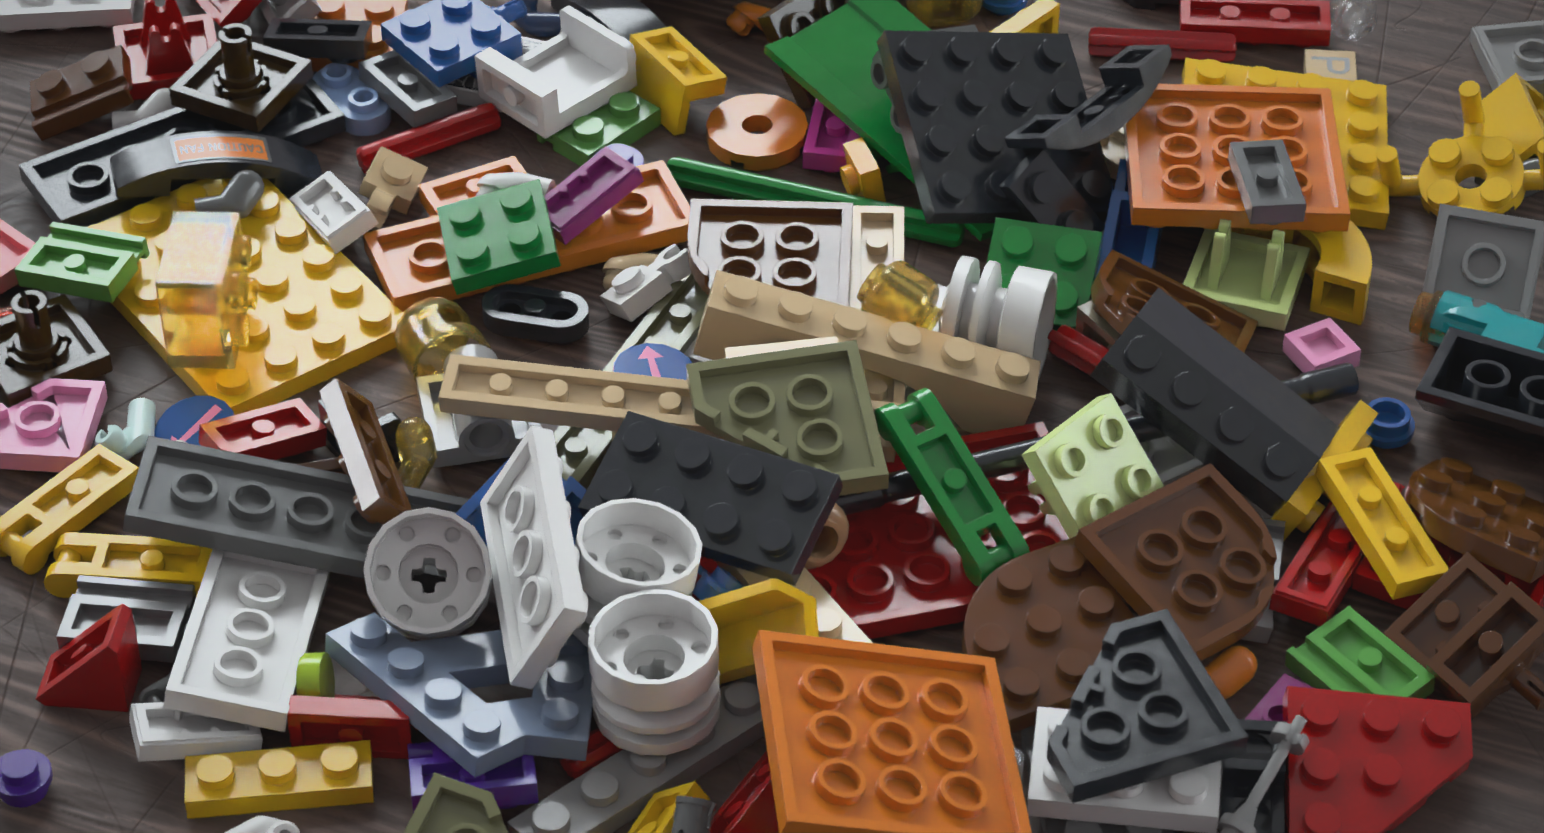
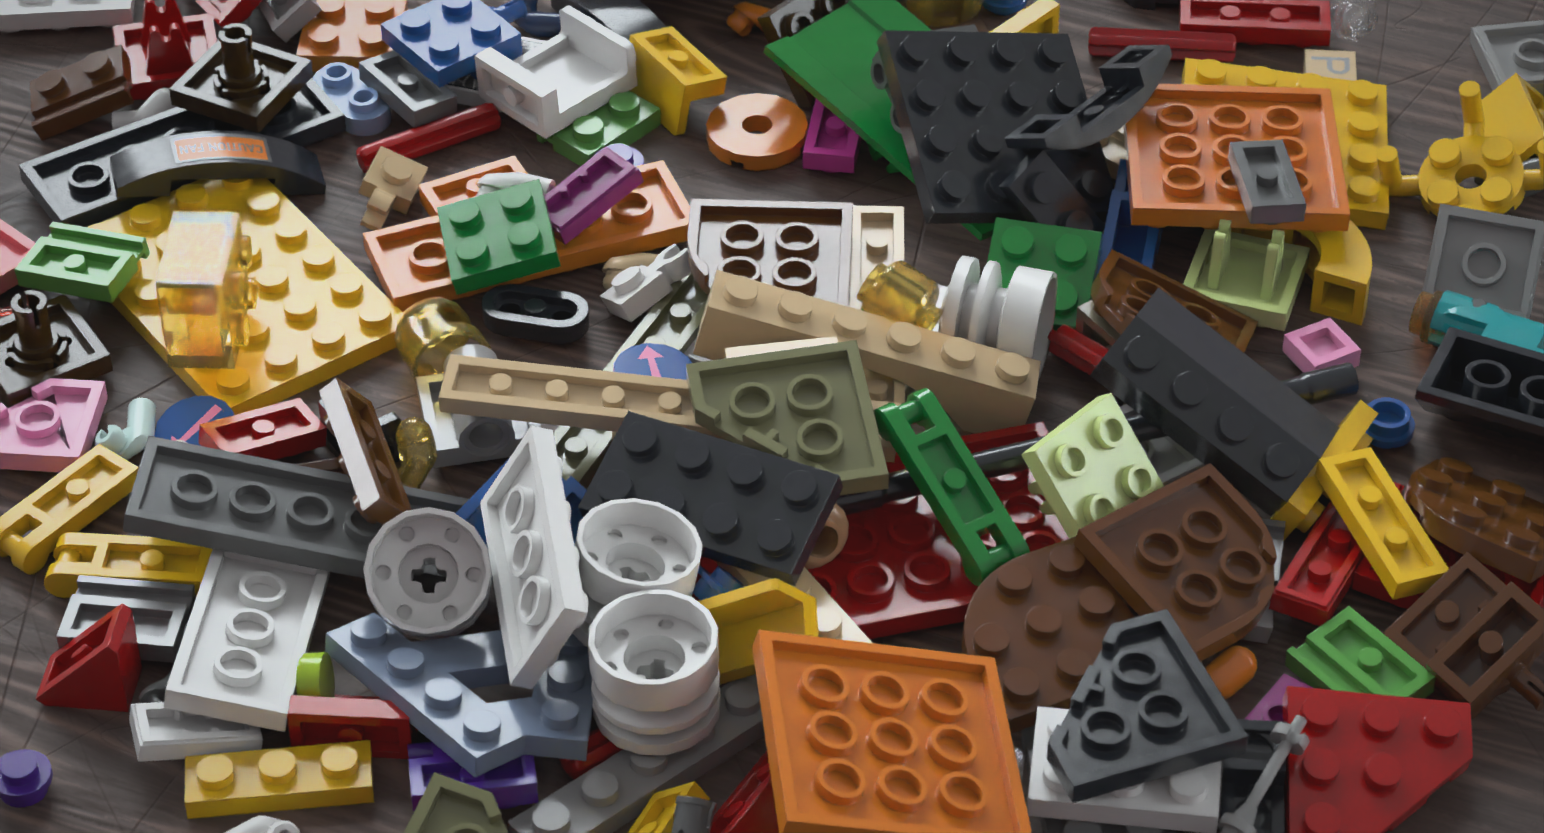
dark grey arm [194,170,264,225] -> none
black plate [263,18,373,64] -> none
white plate [289,171,379,254] -> none
green axle [667,156,965,247] -> none
light orange plate [840,137,886,202] -> none

